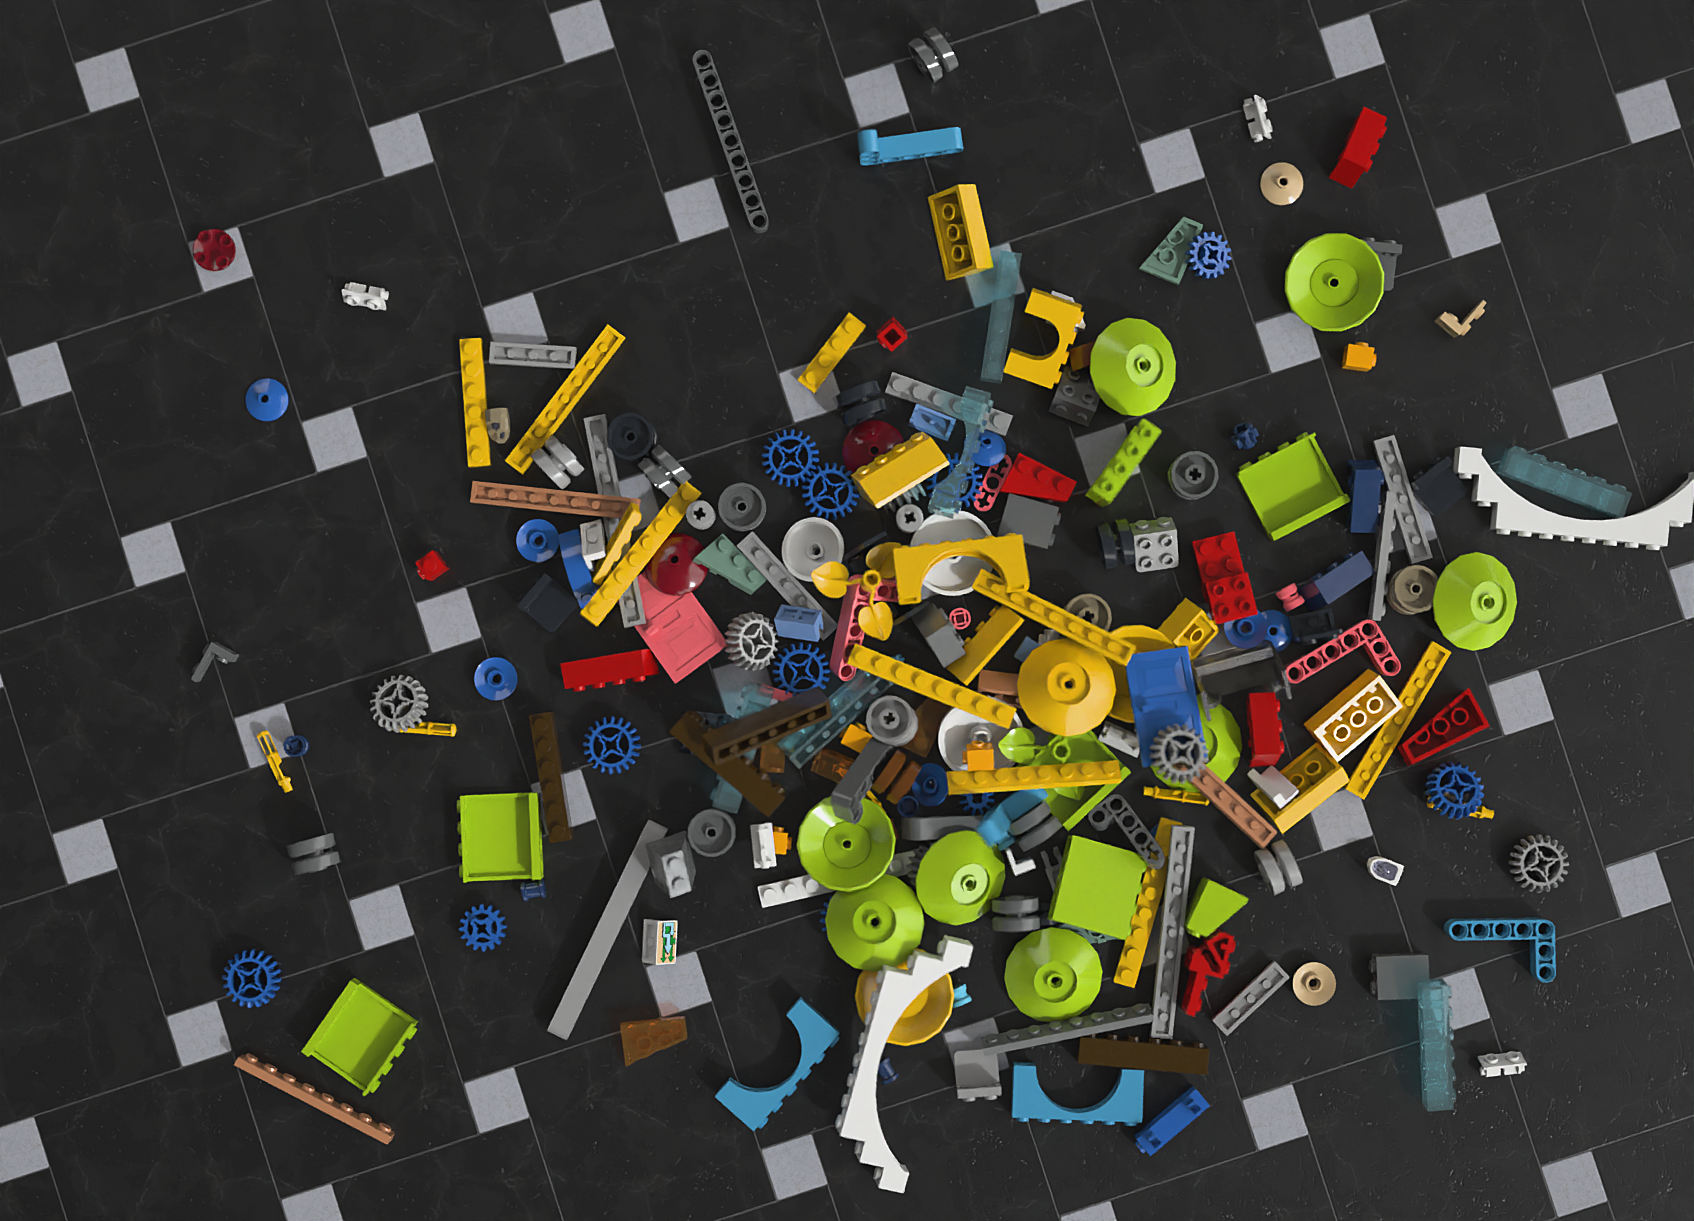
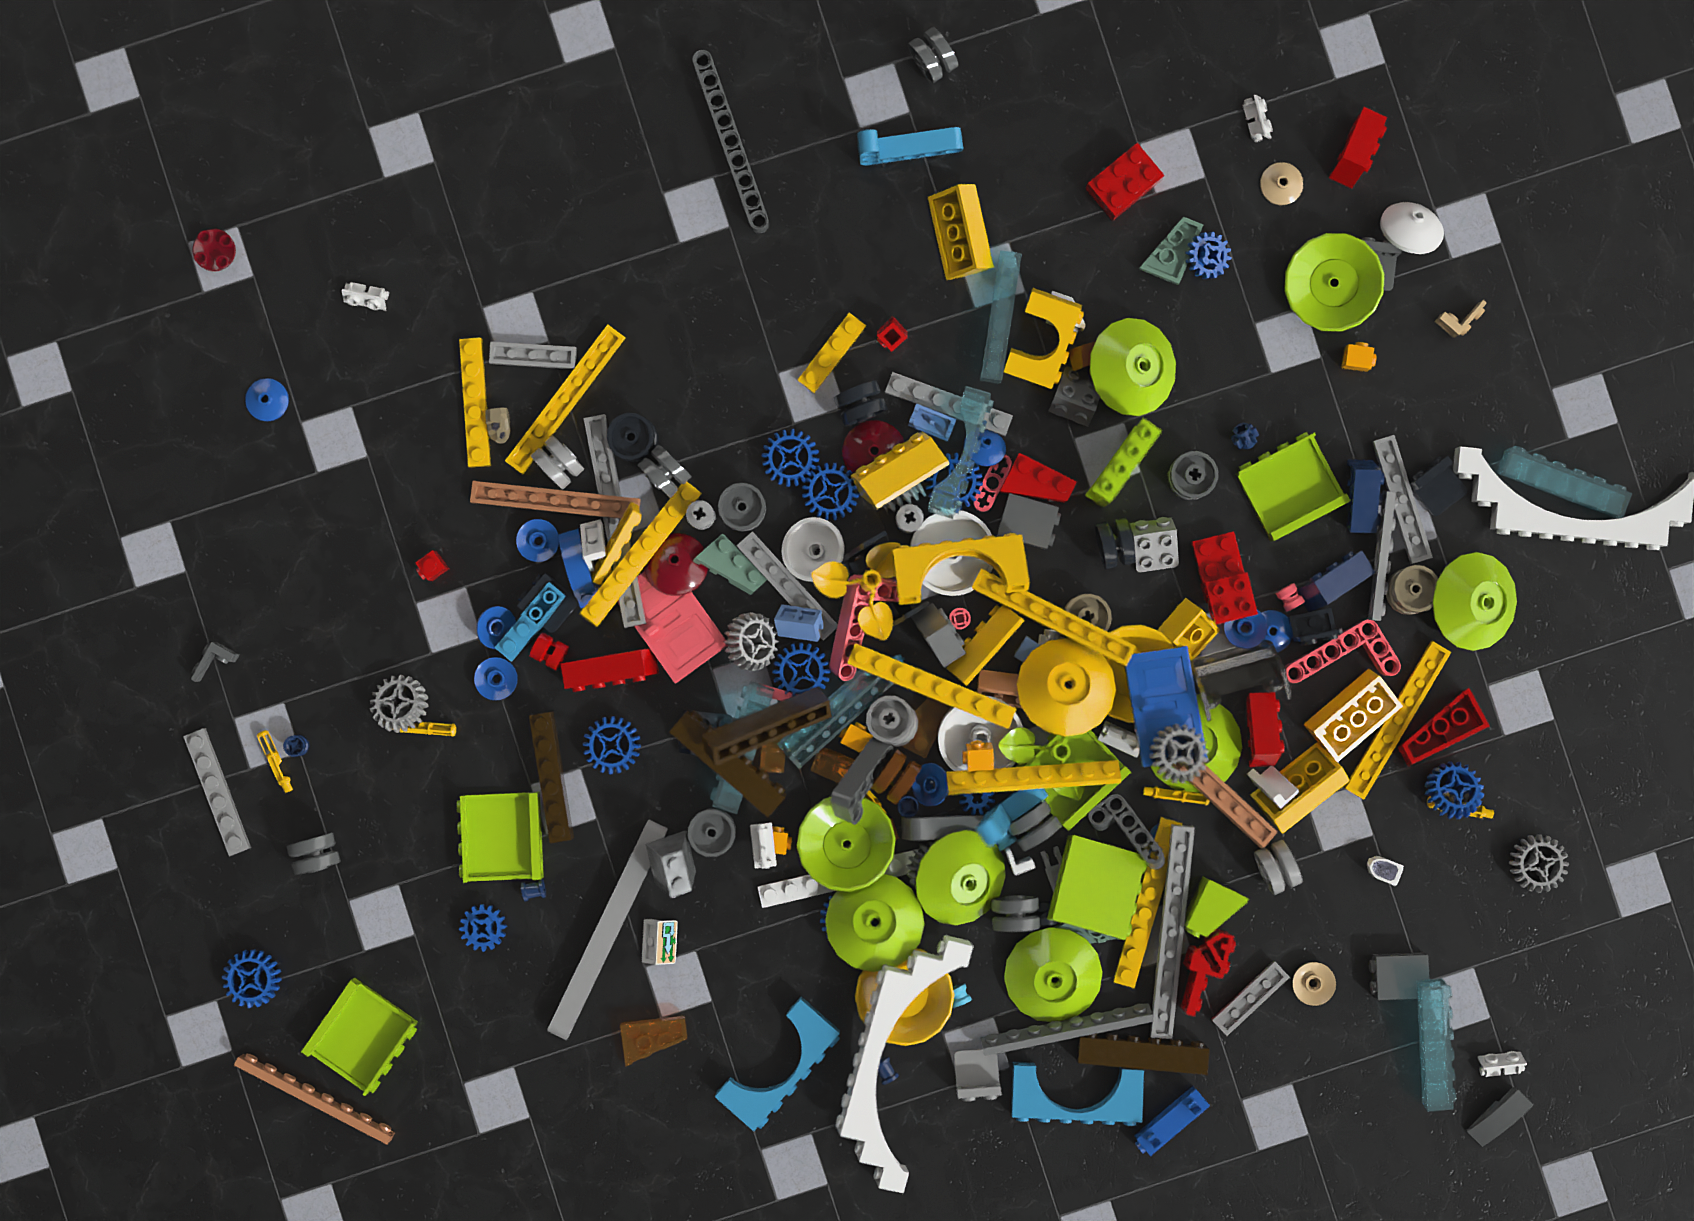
dark azure beam [1444,918,1556,983] -> none
none -> light grey plate [183,728,251,856]
none -> blue dish [476,606,516,649]
none -> dark azure slope [495,582,565,662]
none -> red wheel [529,632,569,670]
none -> red brick [1086,142,1165,221]
none -> white dish [1380,202,1444,254]
none -> dark grey slope [1466,1087,1533,1147]

